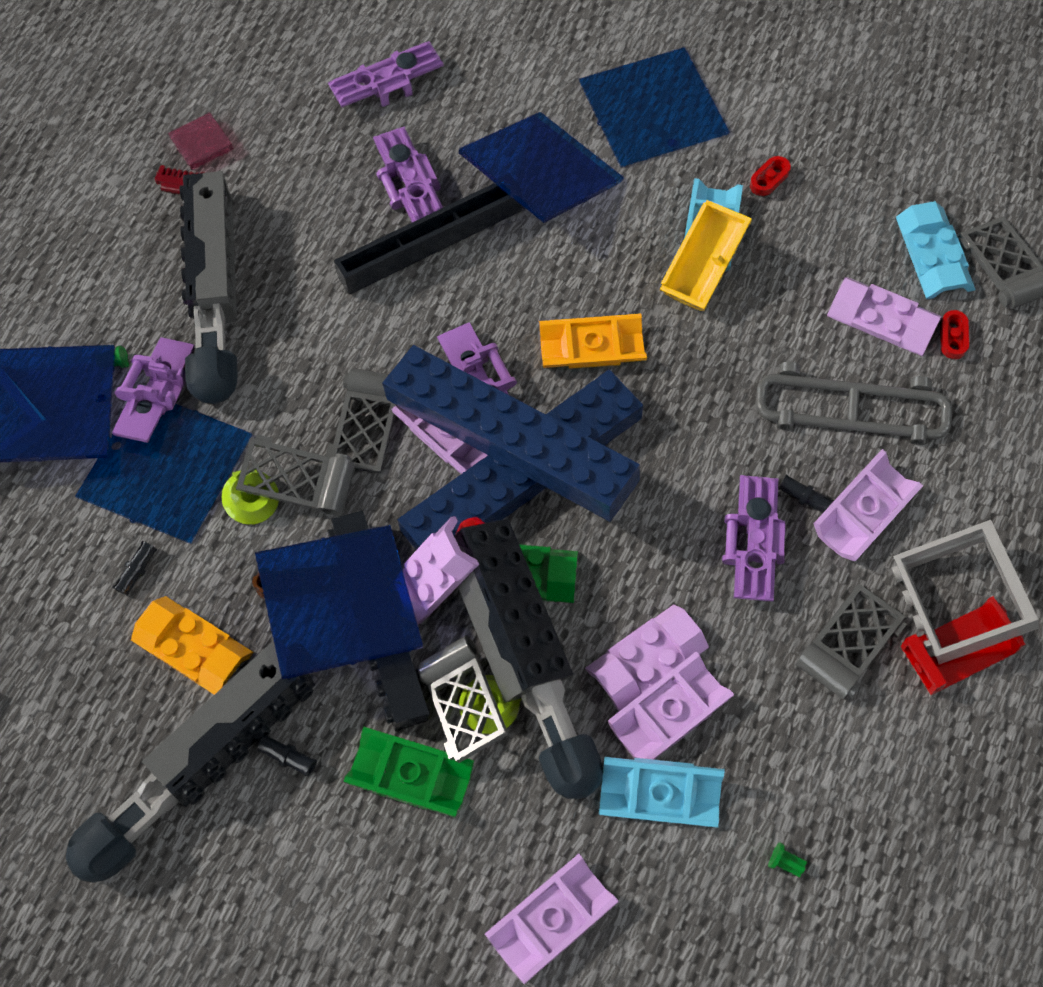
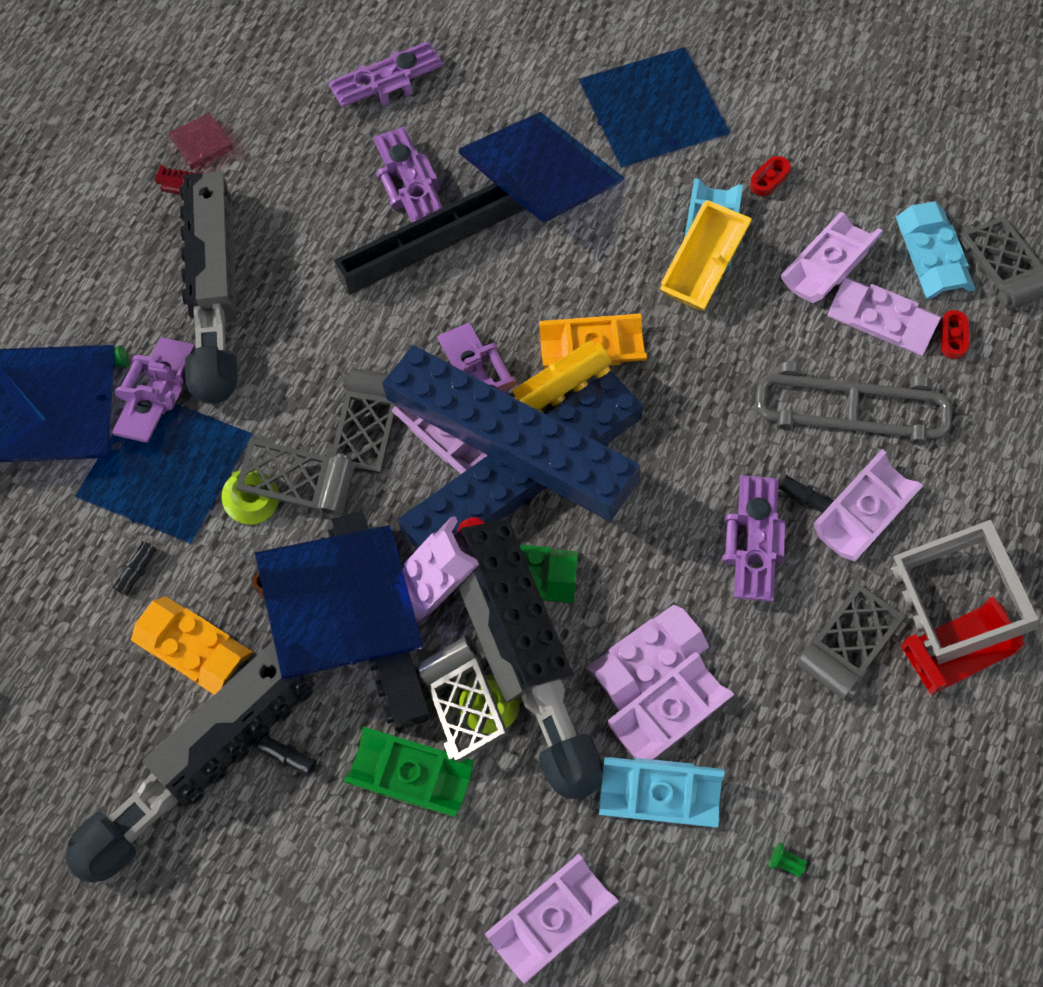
none -> yellow container [512,340,613,413]
none -> lavender piece [781,212,883,303]

